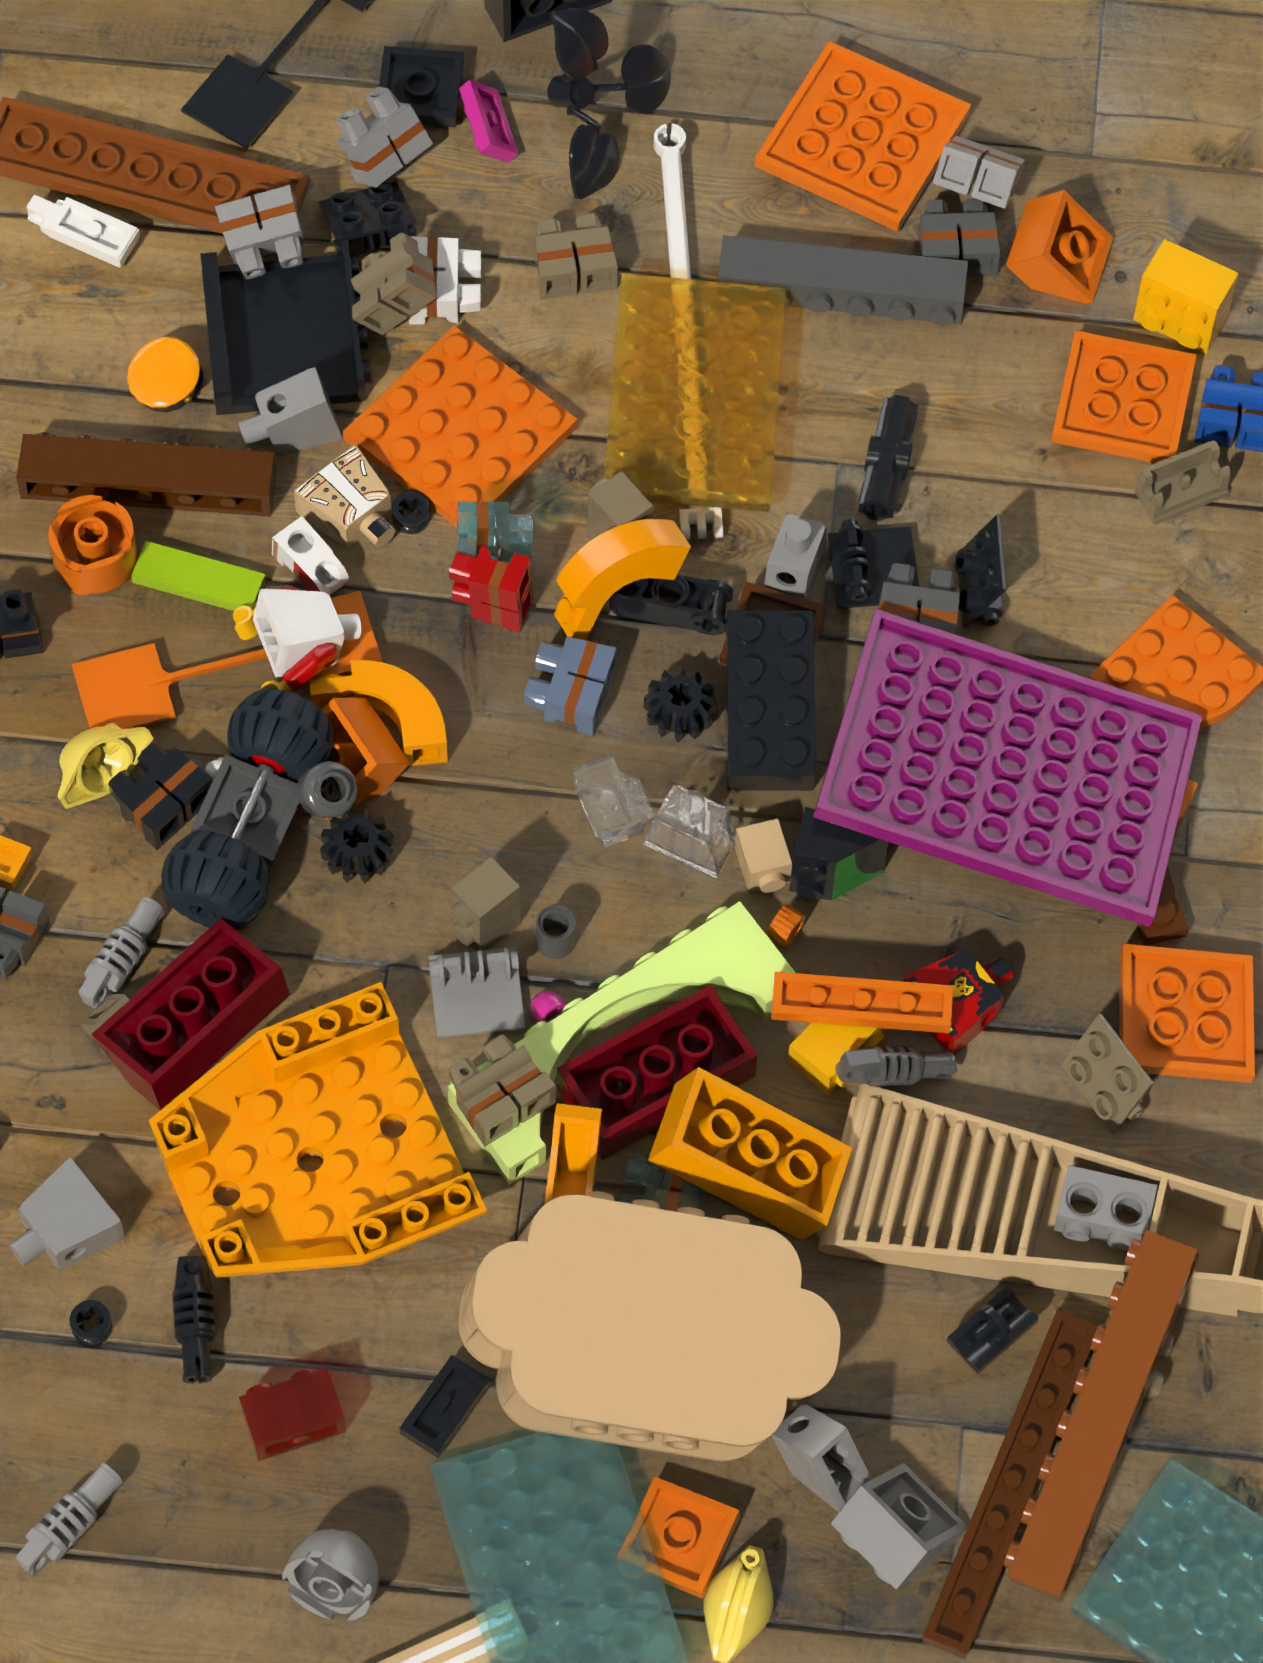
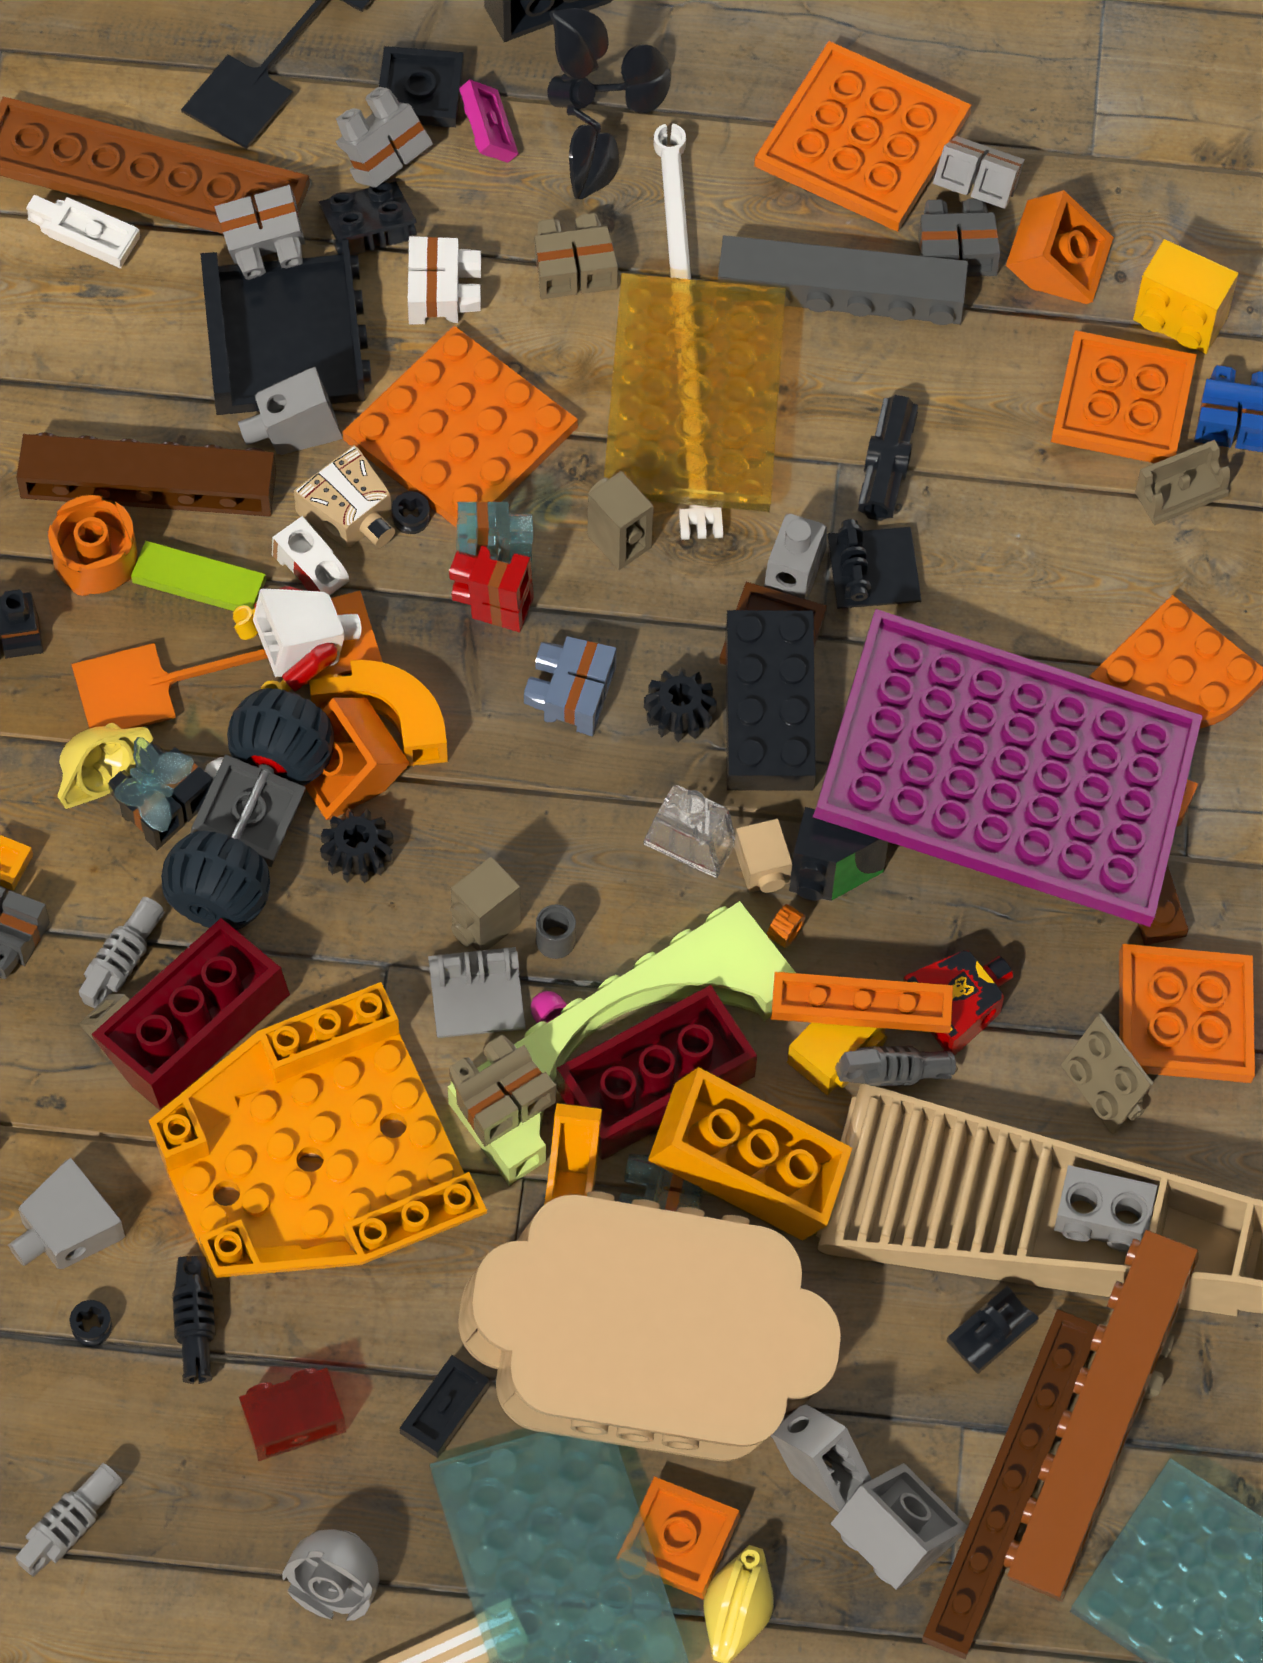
light orange piece [127,337,203,412] -> none
dark grey head [296,761,358,818] -> none
dark tan hips [351,233,437,336] -> none
light orange arch [554,519,691,640] -> none
clear slope [572,754,656,848] -> none
black piece [609,574,734,635] -> none
dark grey hips [878,563,960,635] -> none
black hinge [954,515,1006,628] -> none
none -> clear light blue piece [114,737,194,832]

